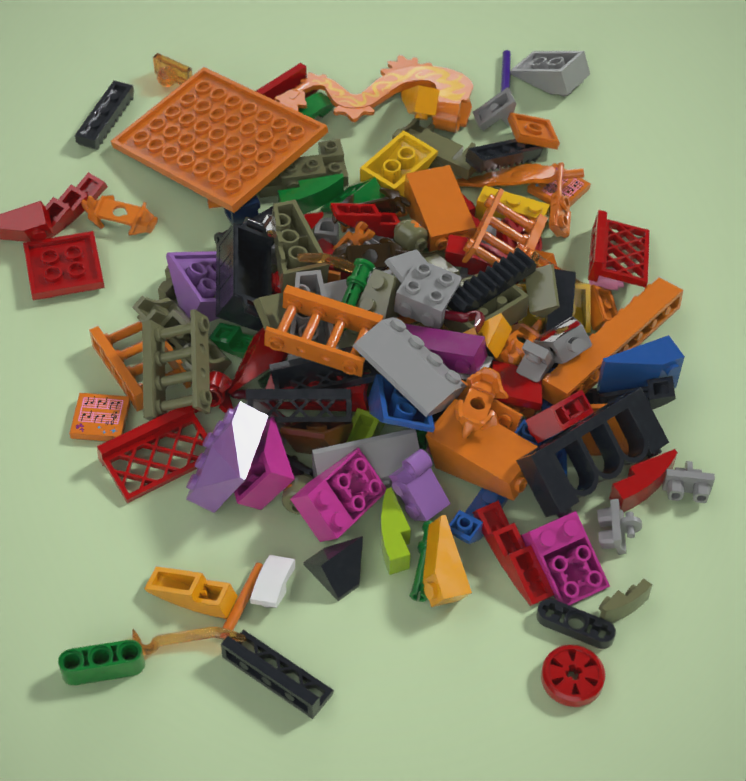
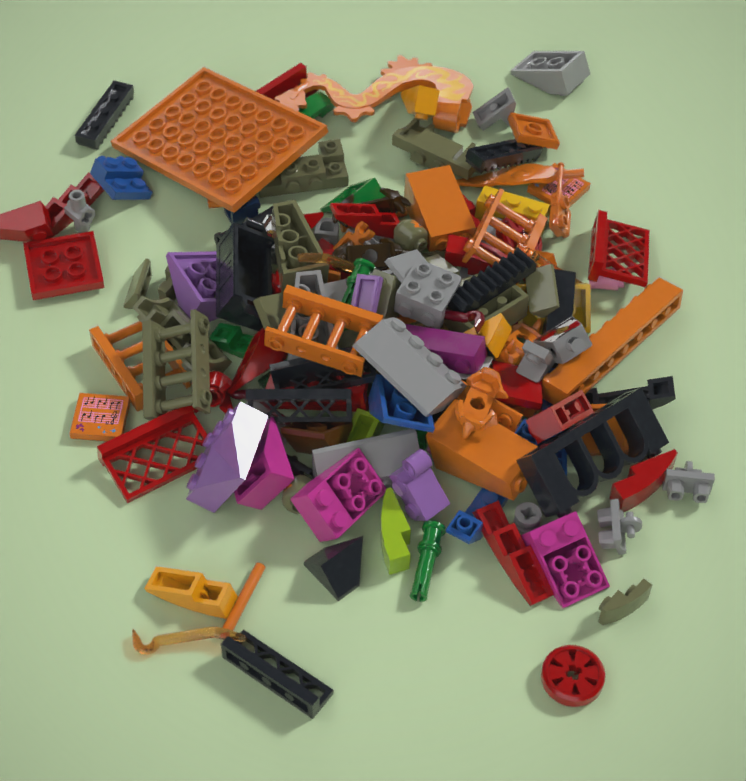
green beam [58,640,145,685] -> none
orange piece [81,195,158,235] -> none
clear orange tile [153,53,192,87] -> none
white slope [250,555,295,608] -> none
green slope [278,173,344,214] -> none
yellow slope [360,130,438,197] -> none
light orange slope [423,515,472,607] -> none
dark purple bar [501,50,511,92] -> none
black beam [537,599,616,649] -> none
orange slope [590,284,618,331] -> none
blue slope [597,335,685,394] -> none
none -> light grey axle [64,190,95,233]
none -> blue plate [90,156,153,200]
none -> olive slope [123,259,152,309]
none -> medium lavender tile [351,274,383,313]
none -> light grey wheel [513,502,542,535]

